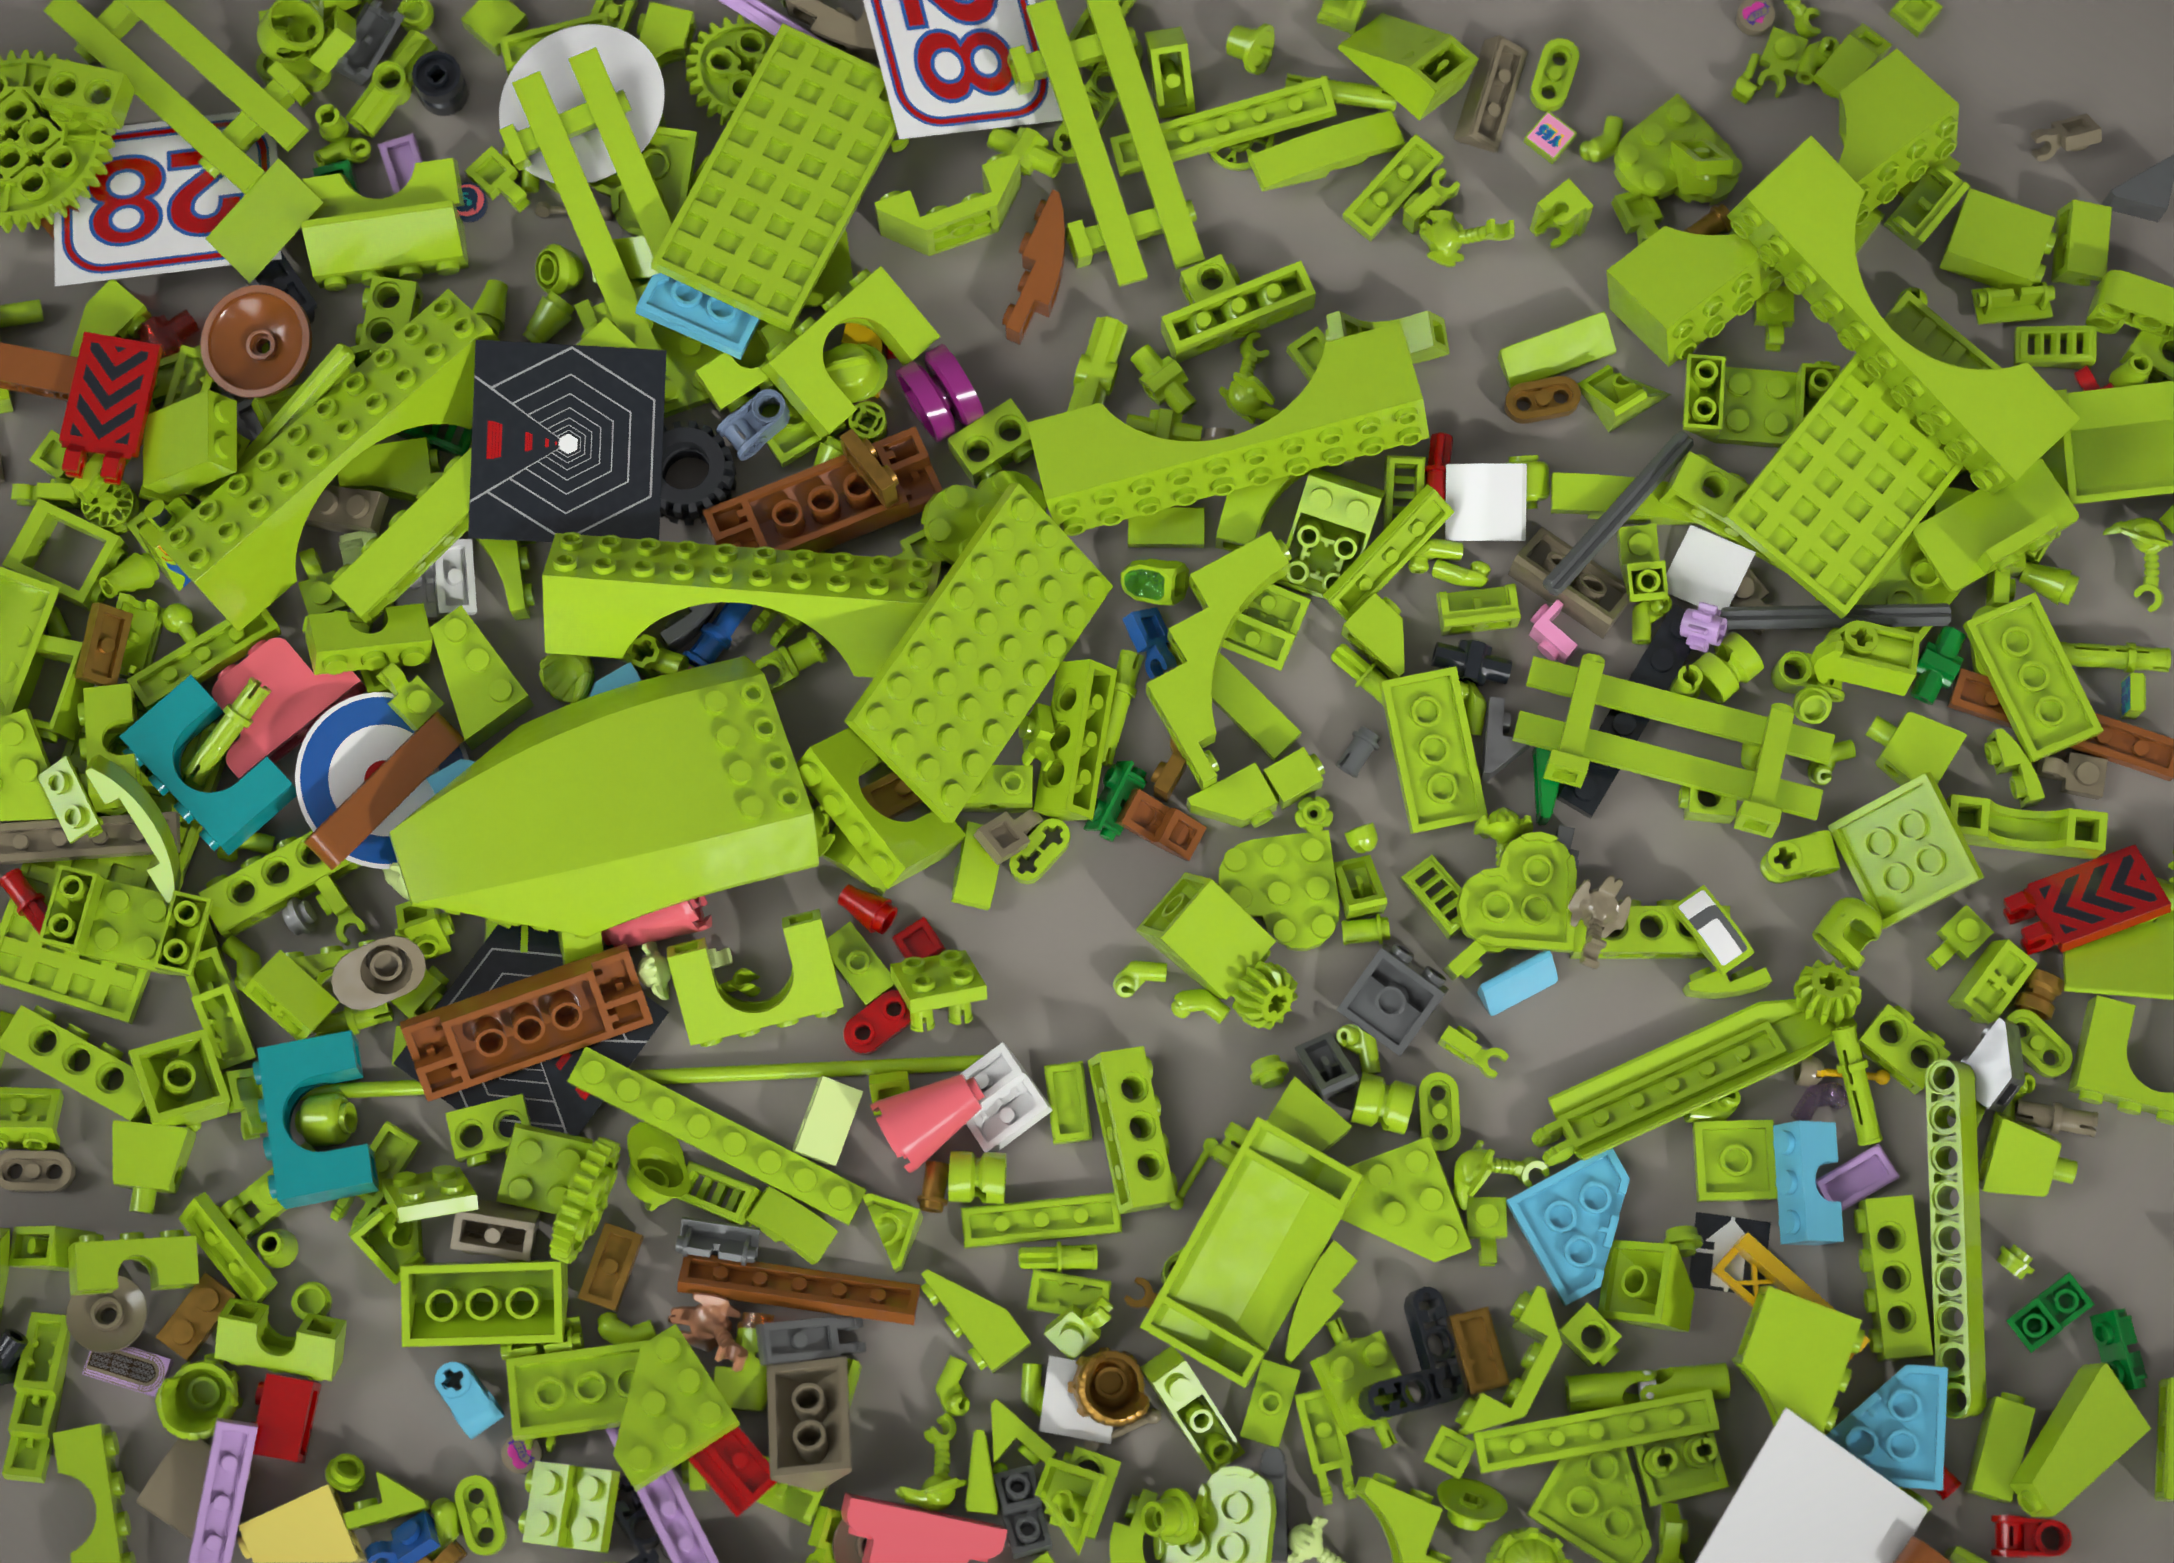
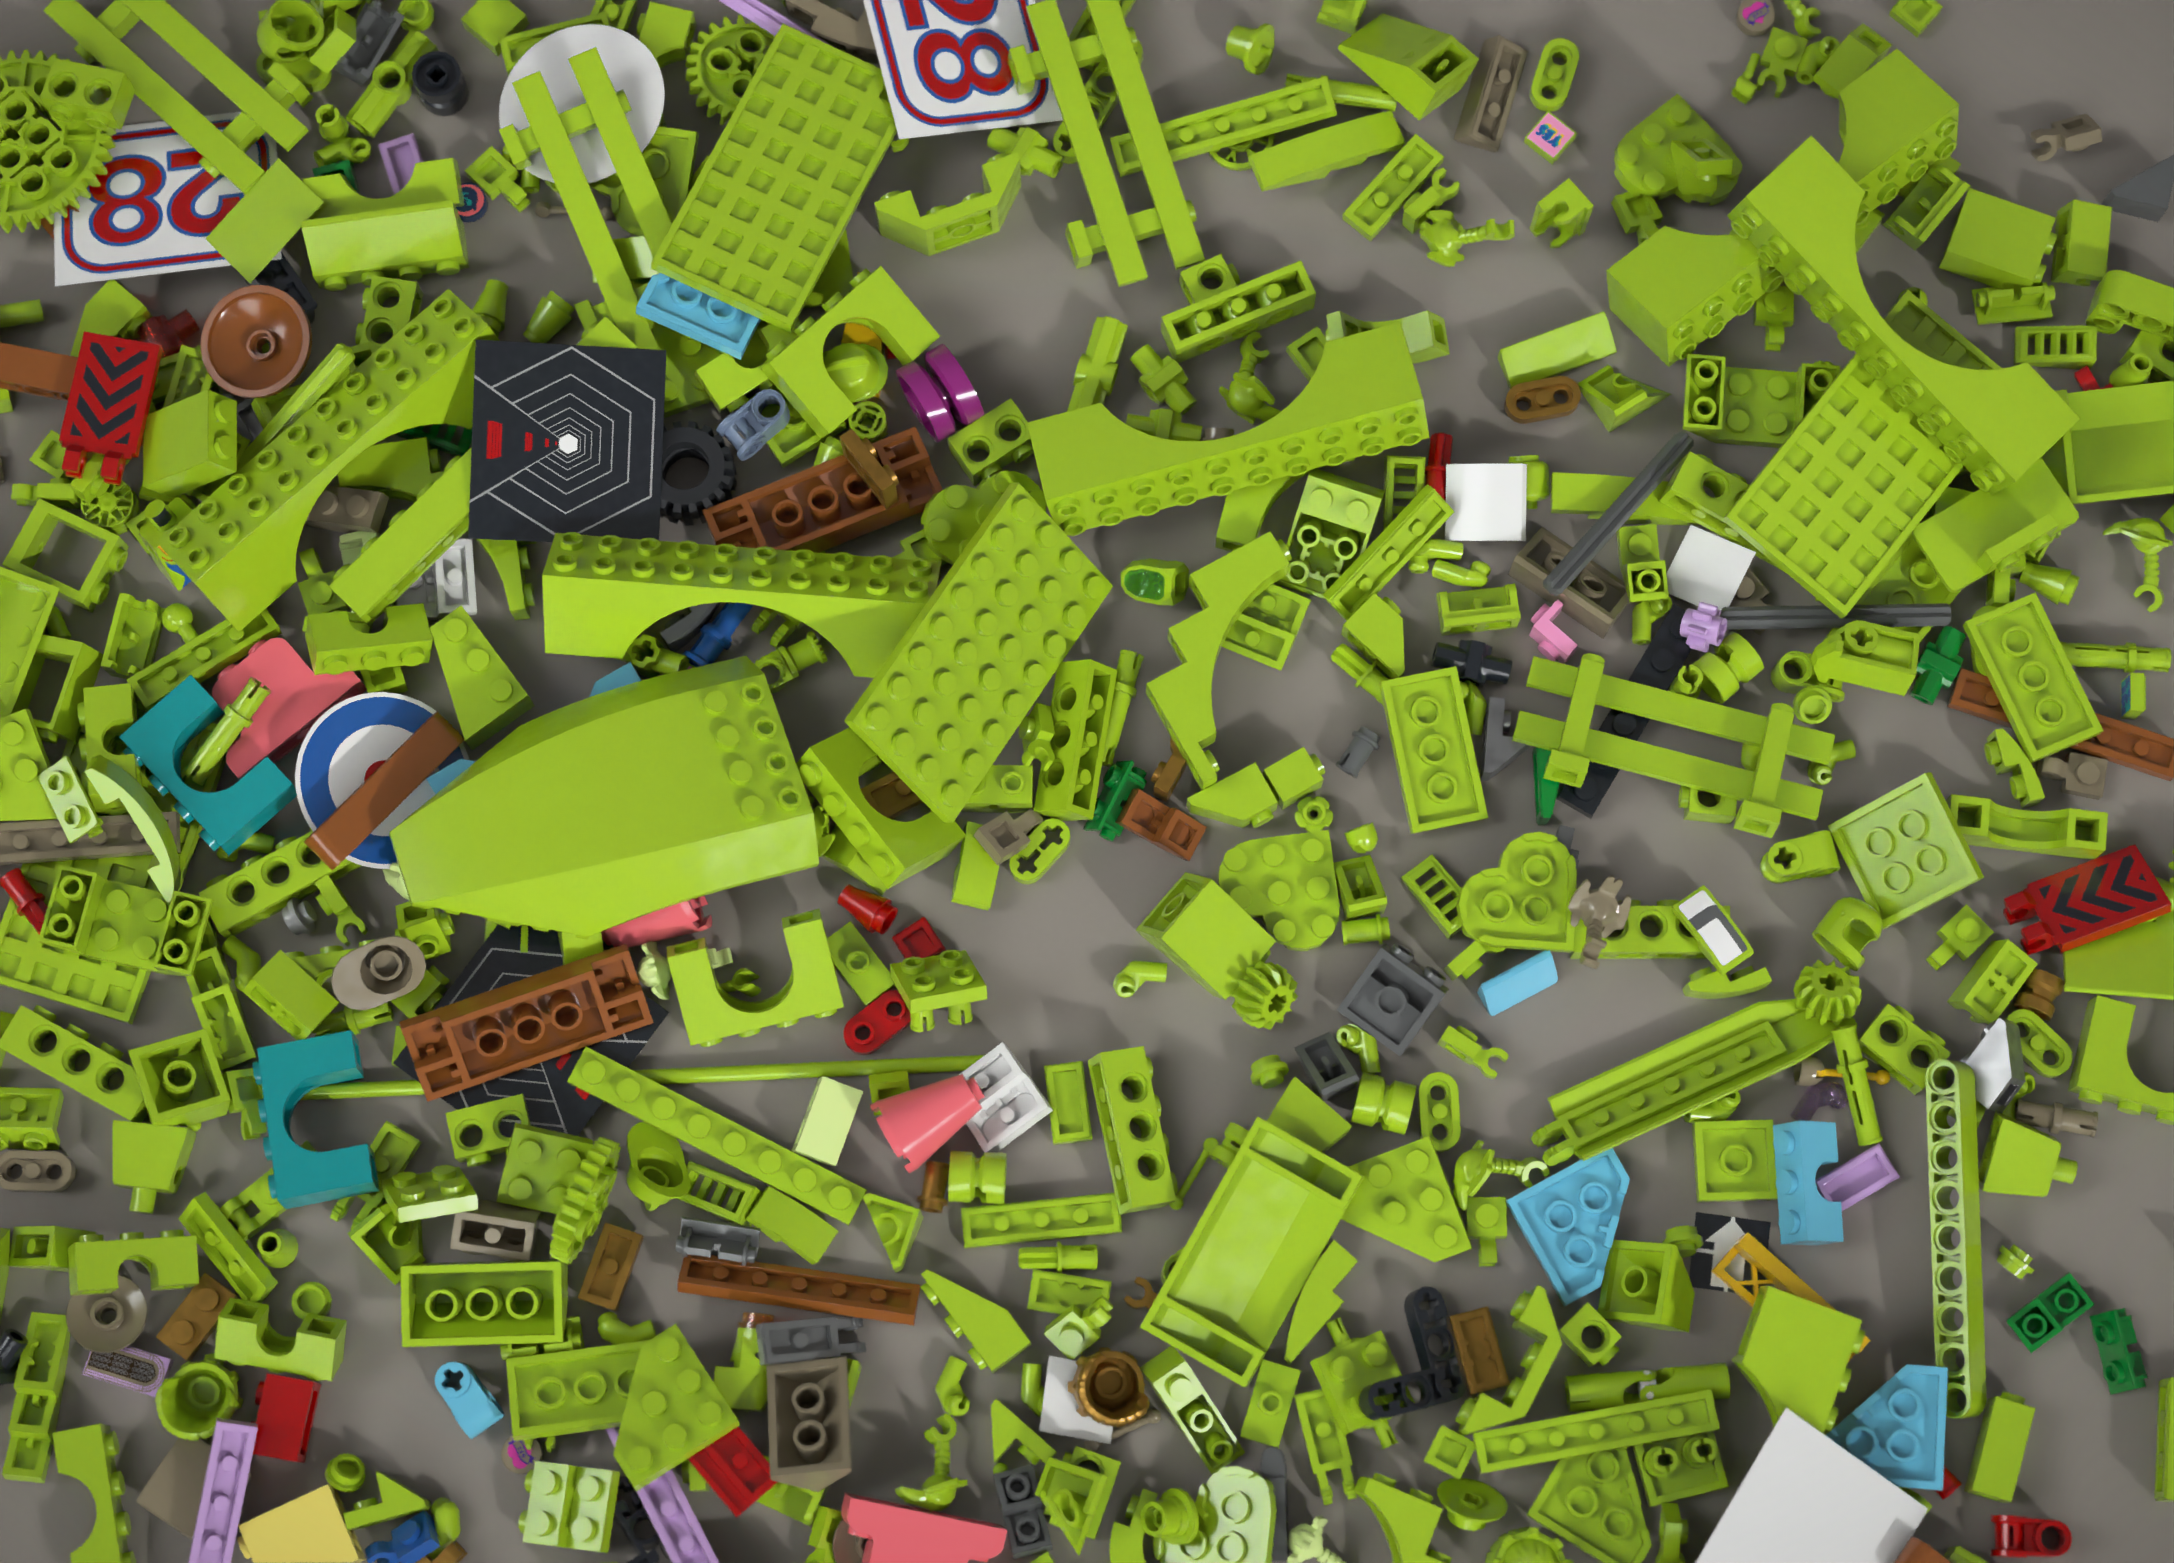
pearl gold plate [75,603,133,686] -> none
lime cone [99,553,160,598] -> none
lime head [295,1093,358,1146] -> none
lime plate [376,662,444,732] -> none
lime plate [455,1475,507,1556] -> none
lime cone [535,244,584,295] -> none
lime piece [539,653,595,704] -> none
nougat piece [668,1292,748,1372] -> none
lime slope [965,1430,998,1515] -> none
dark orange slope [1002,189,1065,345] -> none
blue plate [1122,607,1177,679] -> none
lime tile [1128,507,1204,548] -> none
lime slope [1144,26,1196,119] -> none
lime tile [1169,646,1302,761] -> none
lime arm [1171,989,1232,1024] -> none
lime piece [1473,807,1533,866] -> none
lime arm [1579,116,1624,163] -> none
pearl gold pin [1684,204,1731,235] -> none
lime brick [1853,1195,1933,1362] -> none
lime torso [1865,711,1967,786] -> none
lime slope [2010,1363,2151,1517] -> none

